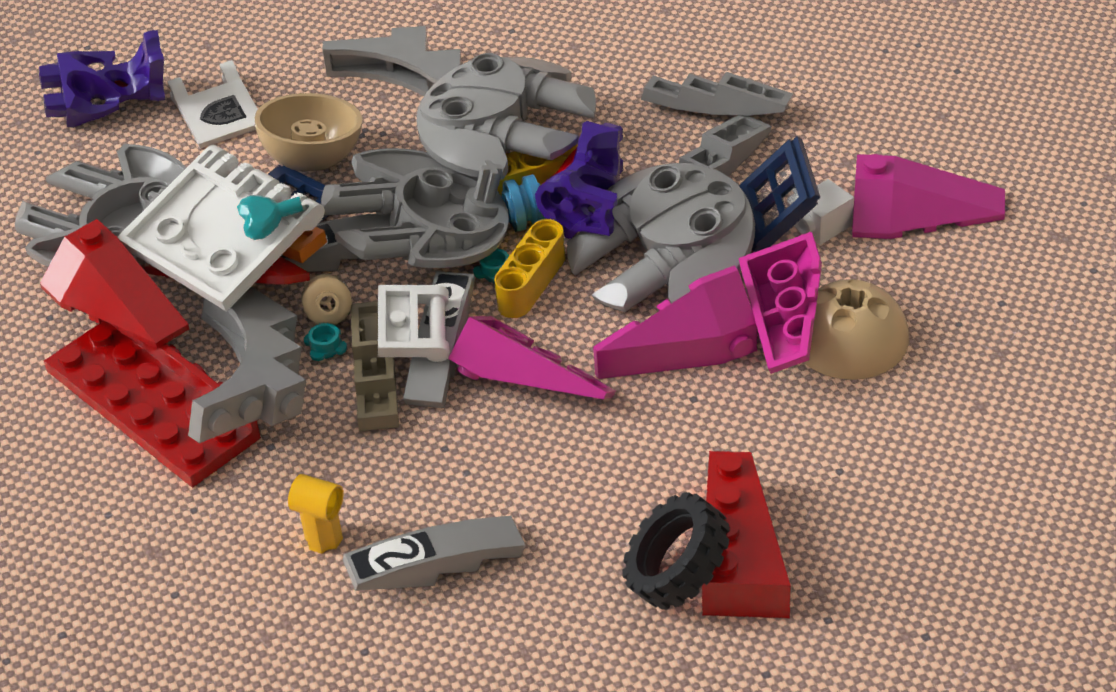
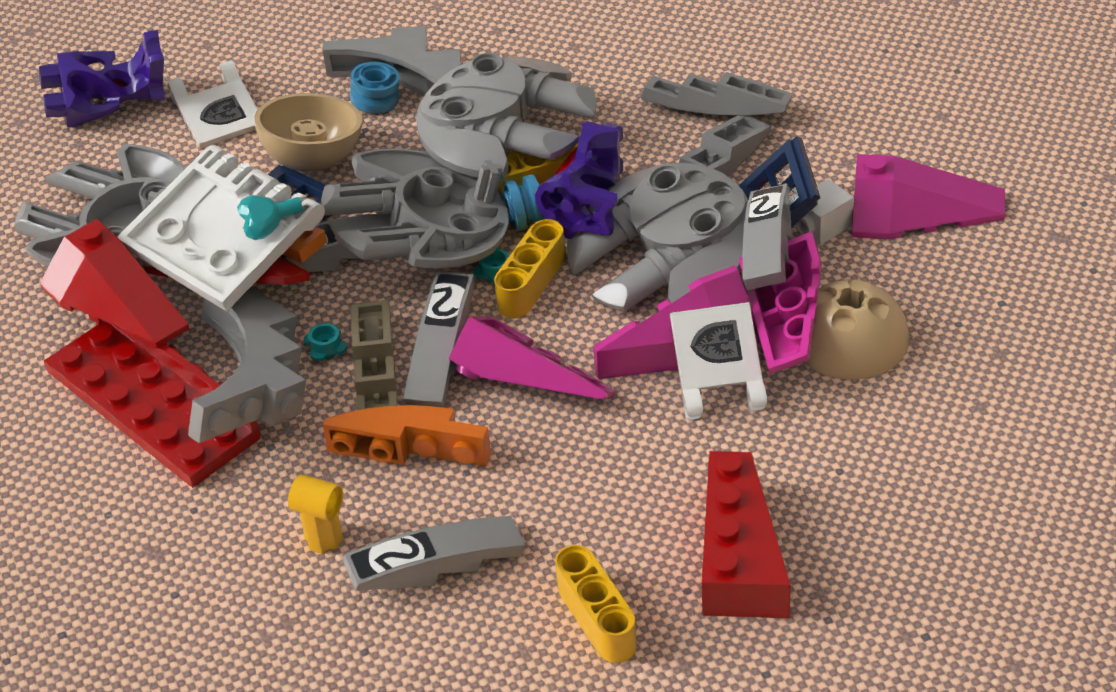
tan head [301,274,352,325] -> none
white plate [378,285,450,362] -> none
black tyre [622,492,730,610] -> none
none -> orange slope [323,405,491,466]
none -> dark azure wheel [350,62,400,113]
none -> yellow beam [555,545,637,663]
none -> white flag [670,302,767,420]
none -> light grey slope [742,183,792,290]

